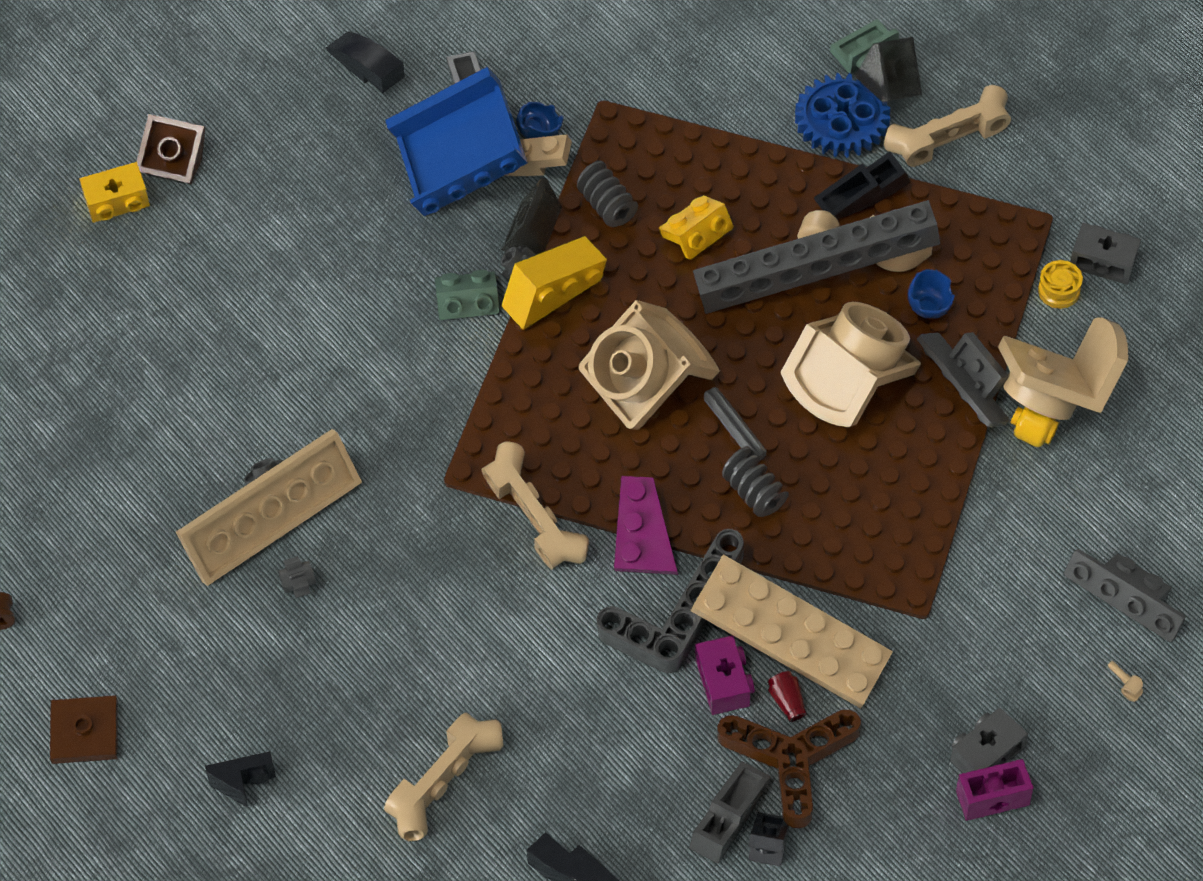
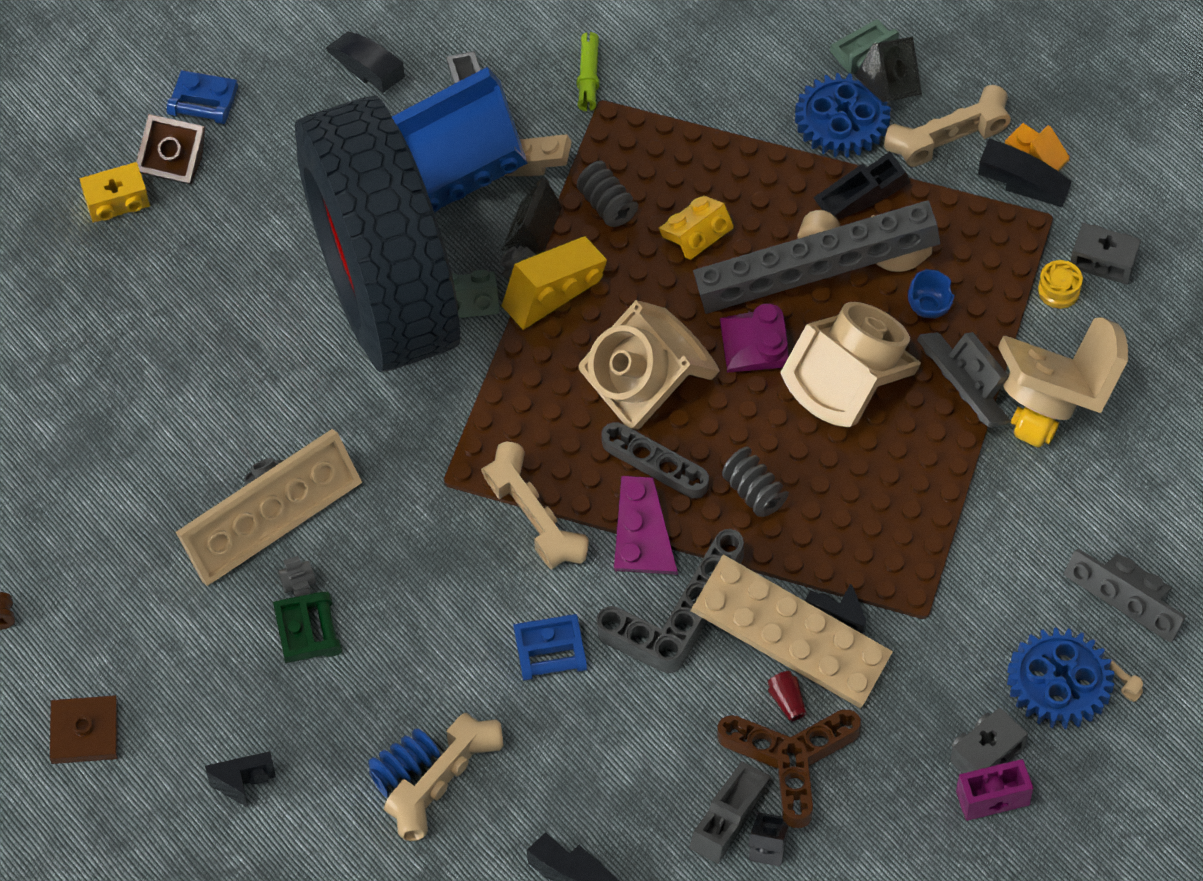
blue hair [516,102,564,139] -> none
magenta brick [695,635,755,715] -> none
dark grey axle [704,387,766,461] -> none
none -> blue plate [166,70,238,124]
none -> dark green plate [273,592,342,663]
none -> black wheel [295,95,460,372]
none -> blue piece [368,728,441,798]
none -> blue plate [513,614,587,681]
none -> lime pin [576,32,600,111]
none -> dark grey beam [602,422,709,498]
none -> magenta slope [720,304,789,373]
none -> black slope [805,584,866,635]
none -> black slope [978,138,1072,207]
none -> light orange slope [1005,123,1070,171]
none -> blue gear [1007,627,1115,729]

